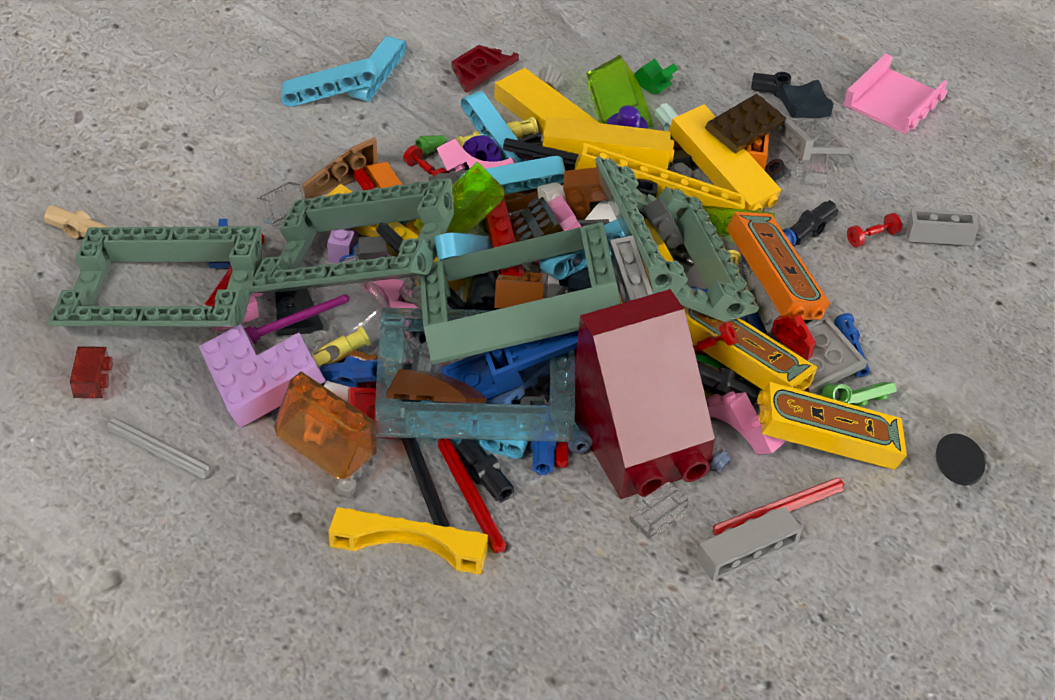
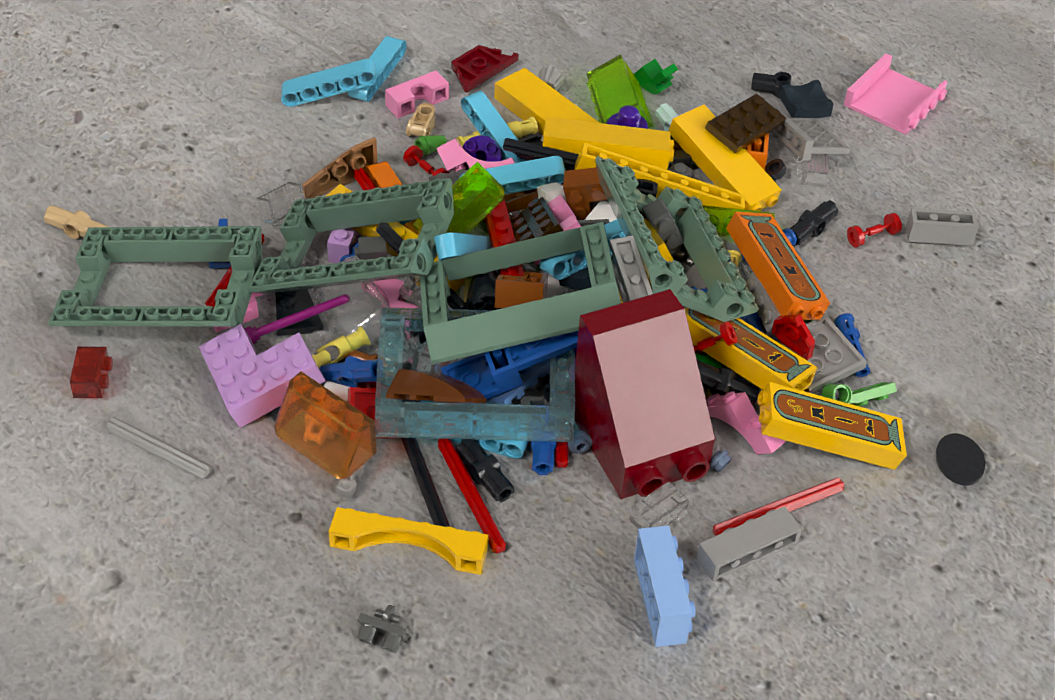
none -> dark grey hips [357,605,410,653]
none -> bright pink arch [385,71,449,118]
none -> tan piece [406,103,435,137]
none -> light blue brick [634,526,695,647]

